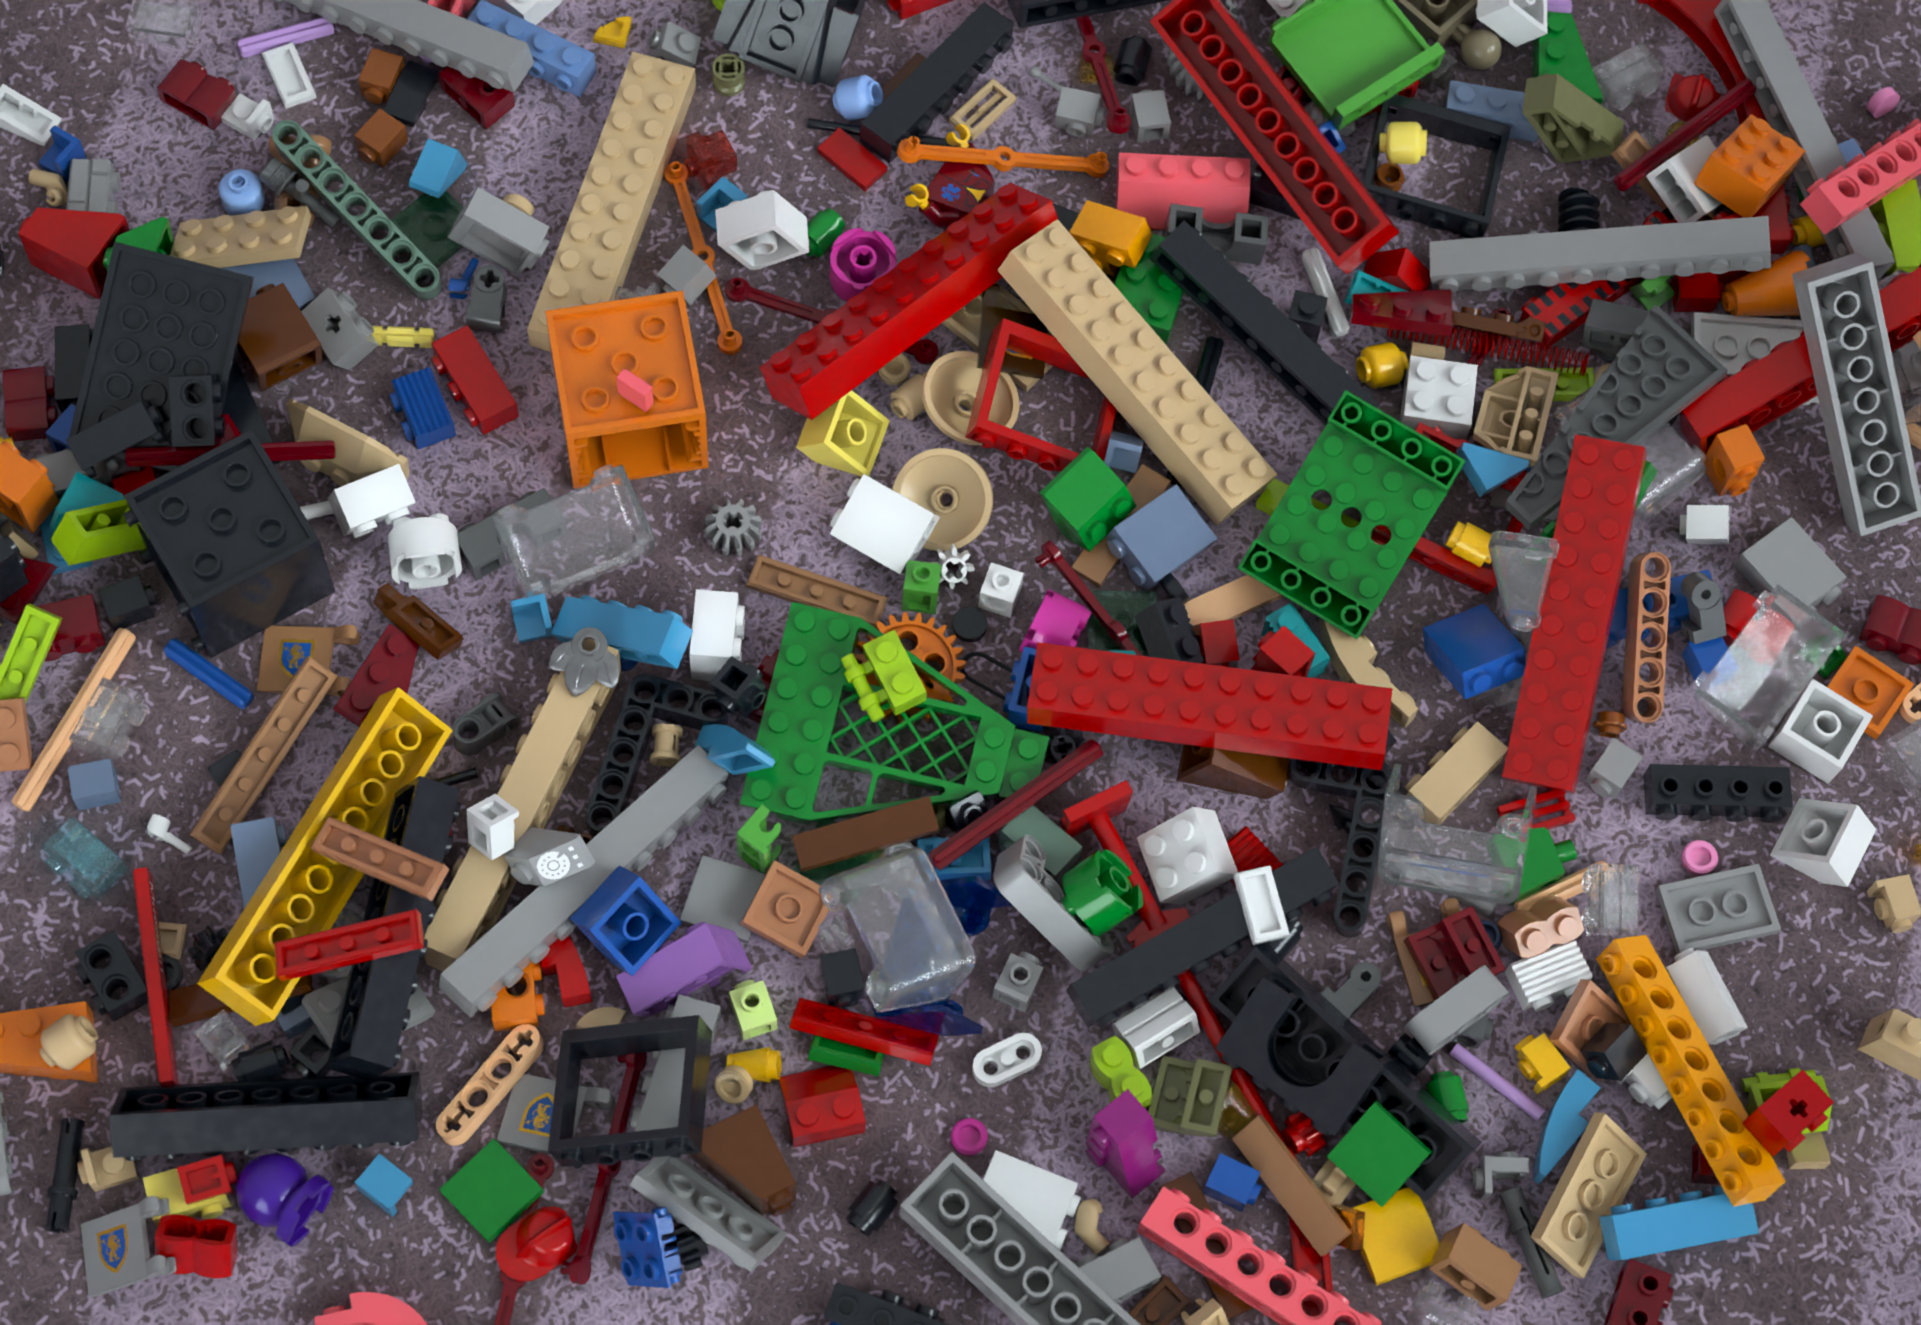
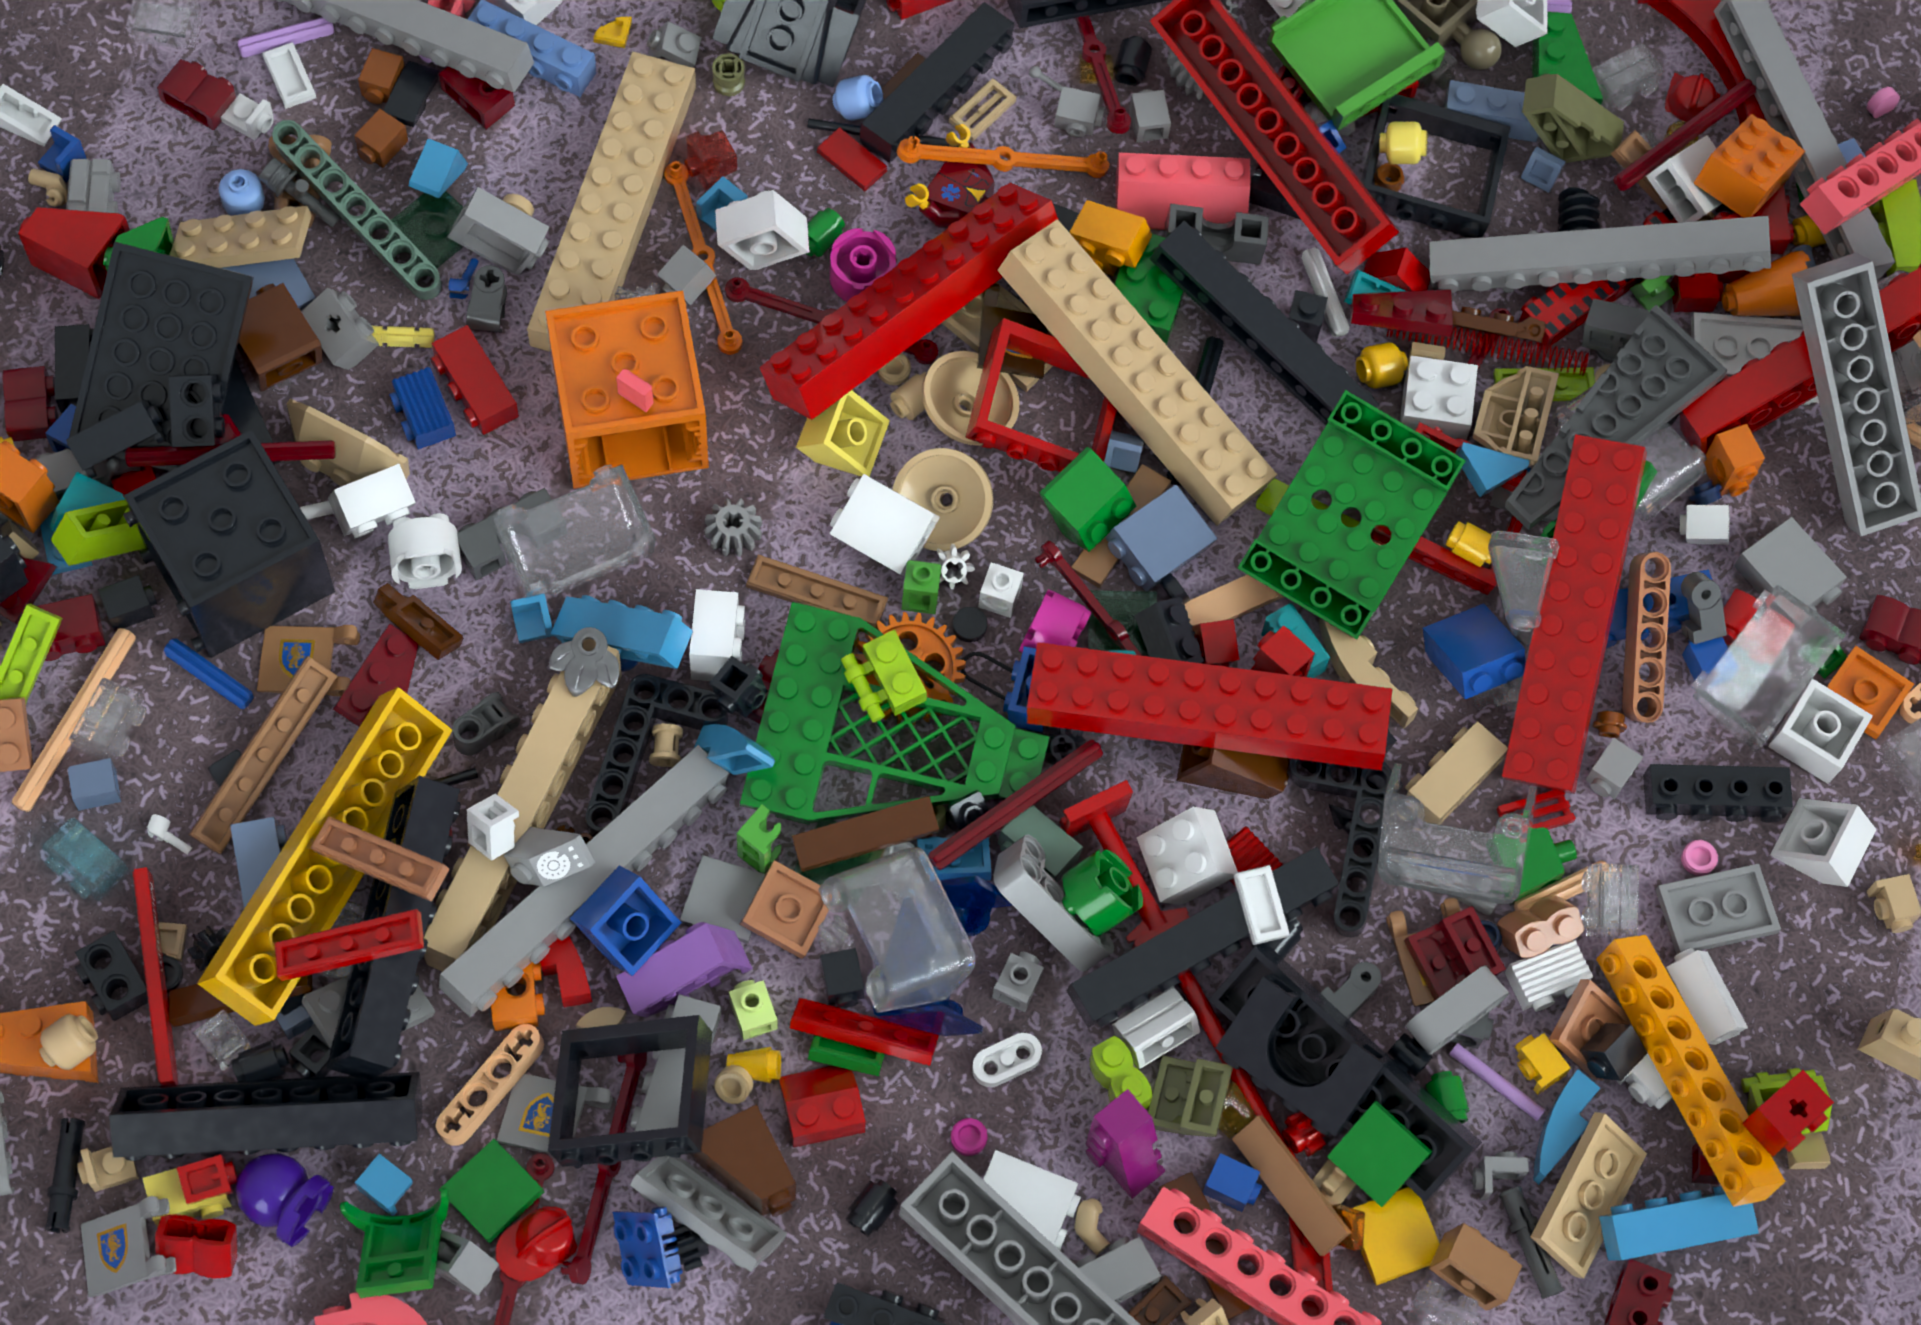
none -> green piece [340,1187,449,1298]
none -> light grey slope [435,1229,499,1296]
none -> sand blue tile [1520,147,1566,193]
none -> dark blue plate [1688,480,1722,505]

